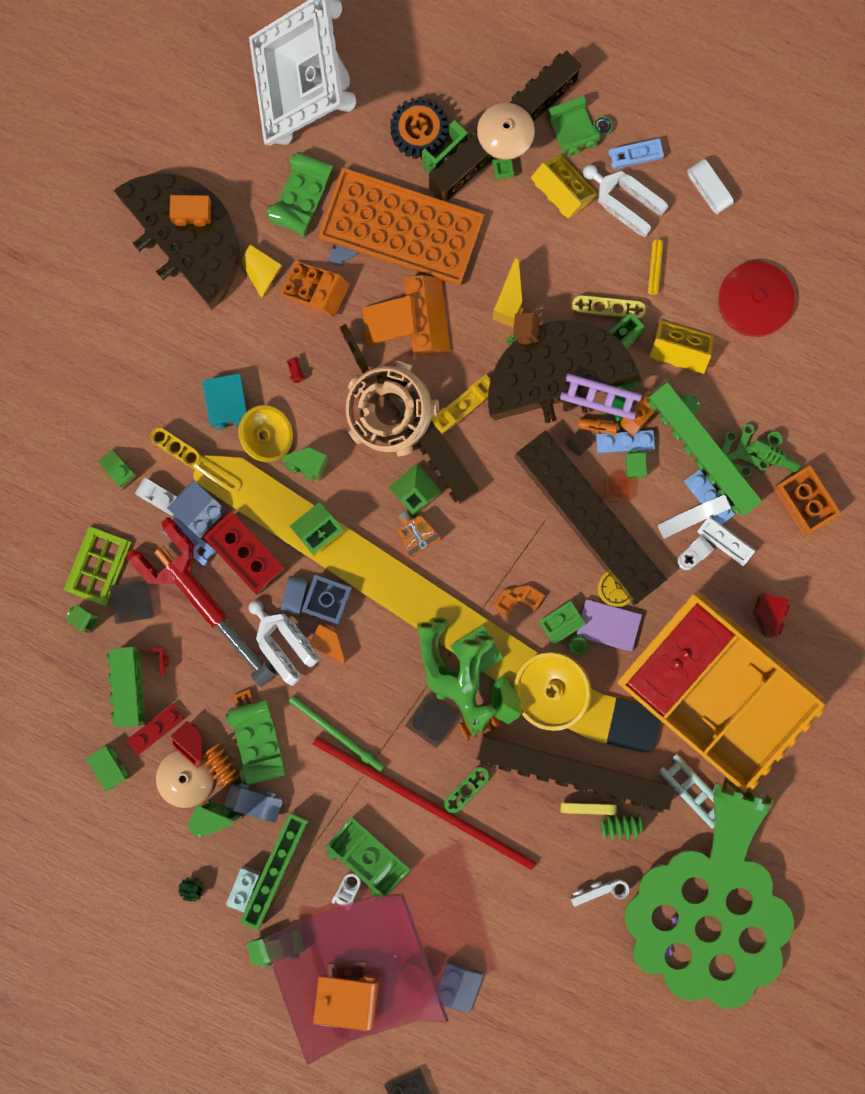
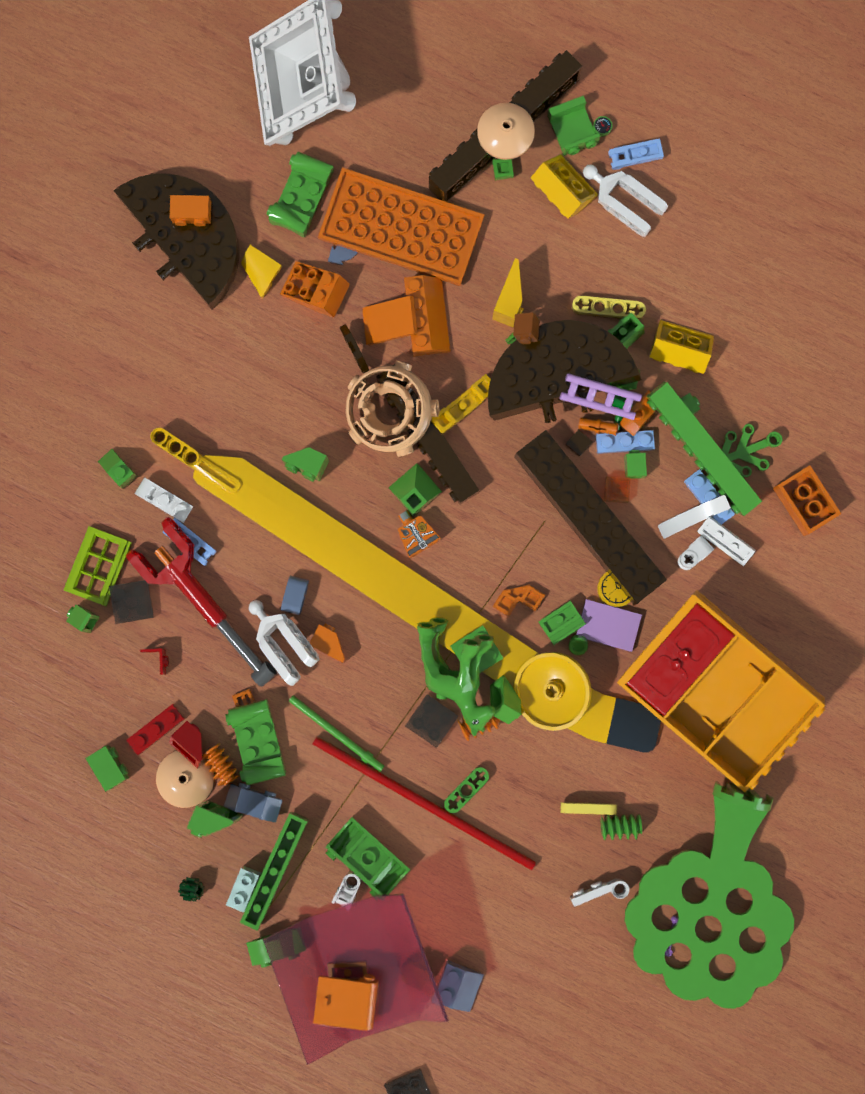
bright green brick [107,647,146,728] -> none
sand blue slope [167,480,226,538] -> none
teal brick [202,374,248,430] -> none
red brick [203,511,286,595] -> none
yellow dish [238,405,293,462] -> none
red pin [286,358,305,383] -> none
bright green slope [290,502,344,556] -> none
sand blue brick [302,575,352,625] -> none
wheel [390,97,449,159] -> none
bright green panel [422,120,468,173] -> none
dark brown brick [476,736,675,813] -> none
yellow axle [648,240,663,295] -> none
light aqua bar [658,753,715,829] -> none
white beam [687,159,733,214] -> none
red dish [718,261,795,337] -> none
bright green hinge [749,440,800,473] -> none
red slope [753,593,790,638] -> none

